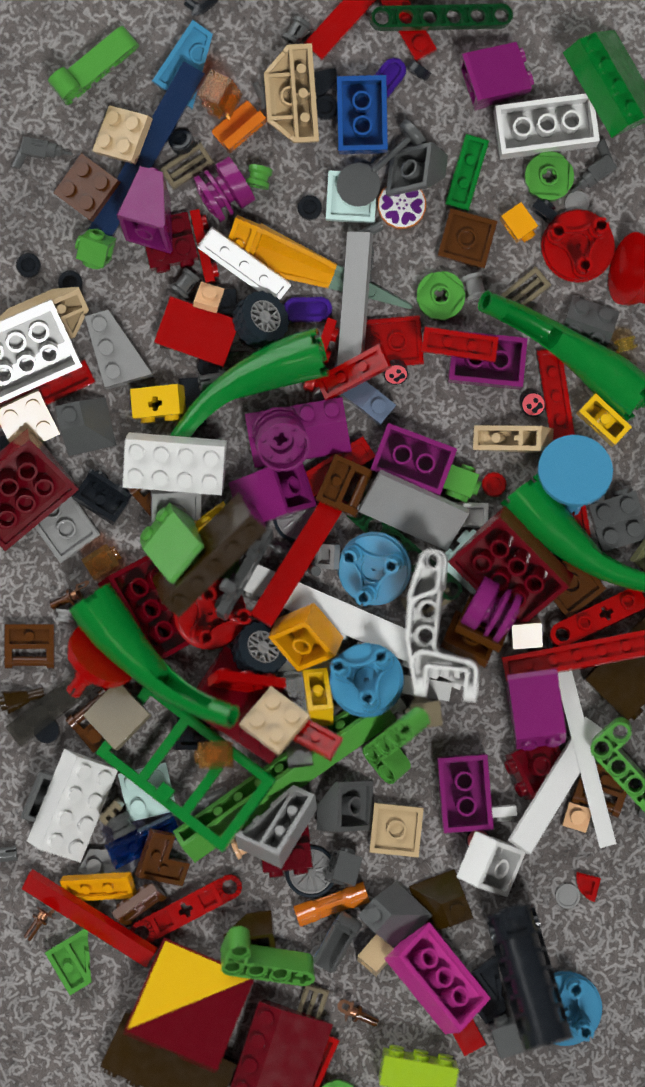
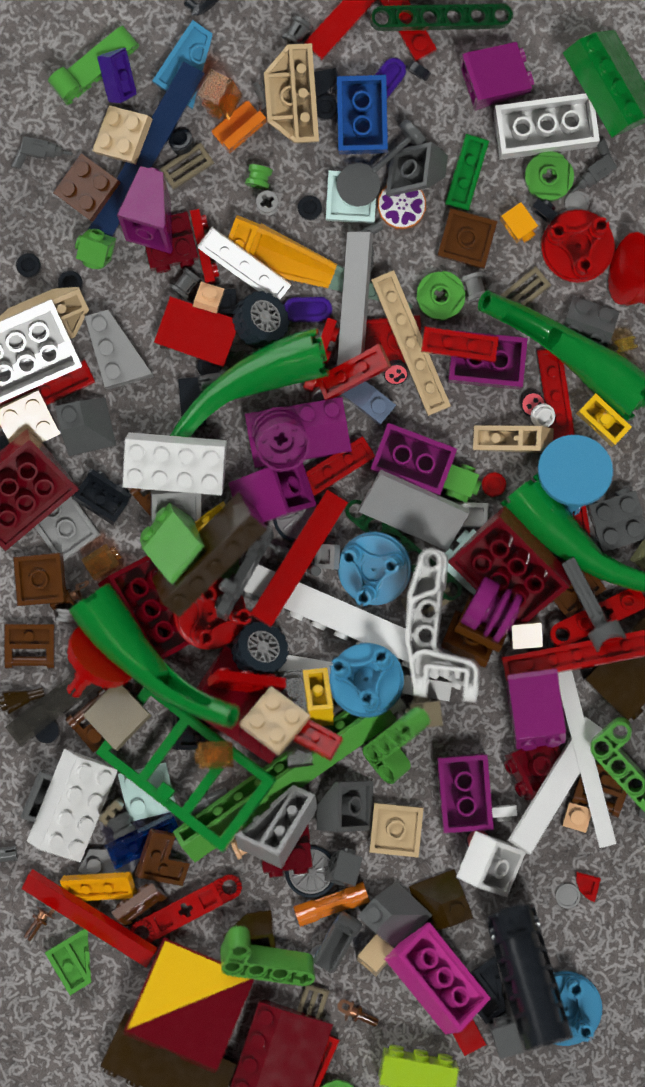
yellow brick [130,384,186,424] -> none
magenta wheel [193,156,256,222] -> none
light orange brick [268,603,344,672] -> none
reddish brown plate [315,454,375,518] -> none
none -> reddish brown plate [13,553,67,606]
none -> dark purple slope [97,48,137,103]
none -> light grey bush [256,191,278,216]
none -> tan plate [371,270,451,416]
none -> white plate [531,403,555,427]
none -> dark grey piece [561,558,627,652]

